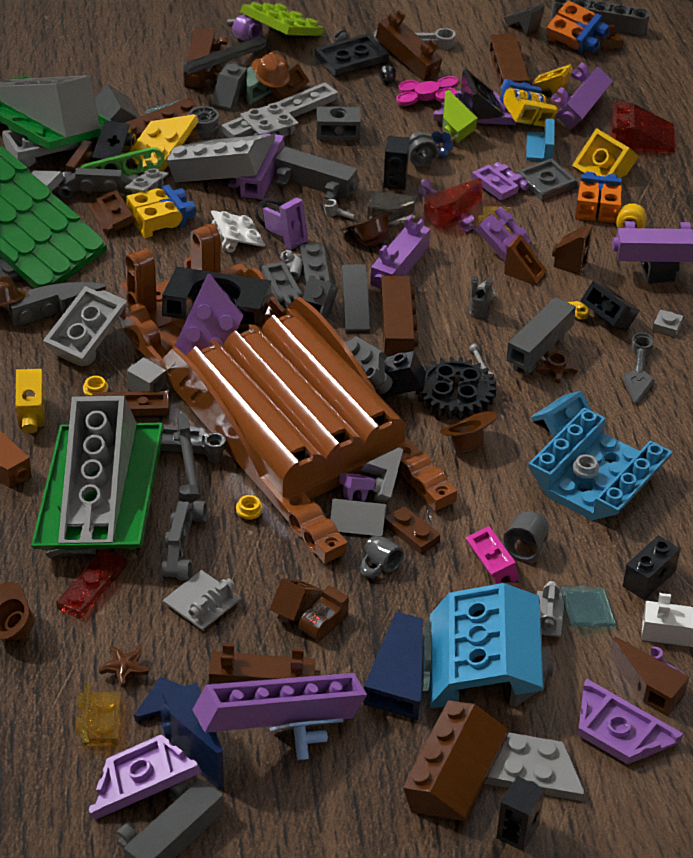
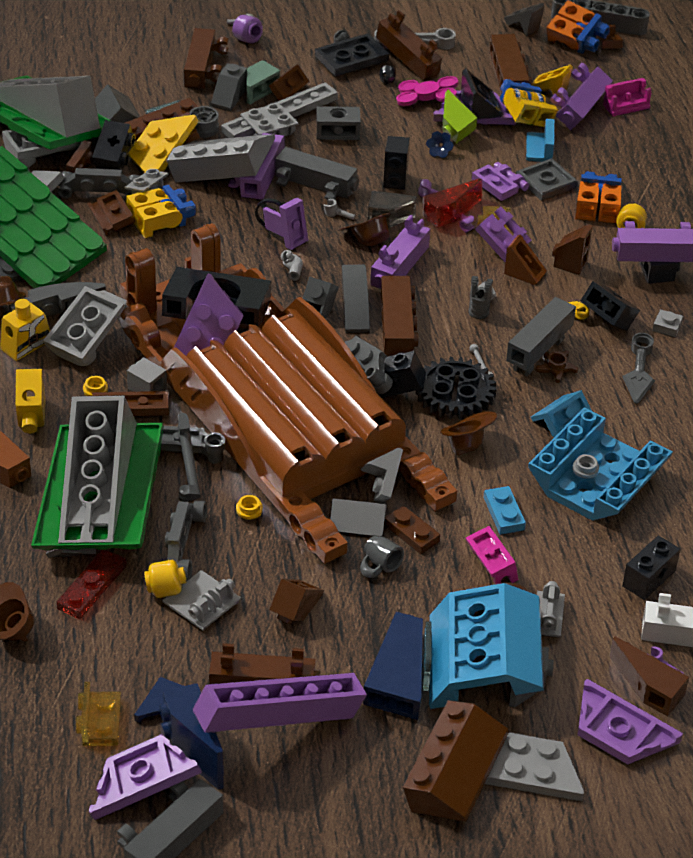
bright green beam [80,147,165,176] -> none
reddish brown animal [98,646,149,687] -> none
dark grey axle [183,37,267,74] -> none
white hinge [211,210,265,252] -> none
lime plate [240,2,324,36] -> none
dark orange piece [252,52,290,88] -> none
dark grey hinge [262,261,302,308] -> none
light blue shield [270,719,344,760] -> none
reddish brown leg [298,585,349,641] -> none
dark grey hinge [300,243,330,286] -> none
medium lavender tile [339,473,375,501] -> none
dark grey wheel [409,132,439,167] -> none
black brick [496,776,545,851] -> none
dark grey helmet [504,511,549,564] -> none
clear light blue piece [560,584,616,628] -> none
yellow slope [572,128,639,178] -> none
clear red slope [609,101,675,153] -> none
none -> yellow torso [0,299,50,361]
none -> yellow head [144,560,187,598]
none -> dark azure plate [483,486,526,535]
none -> dark pink hinge [603,78,651,116]

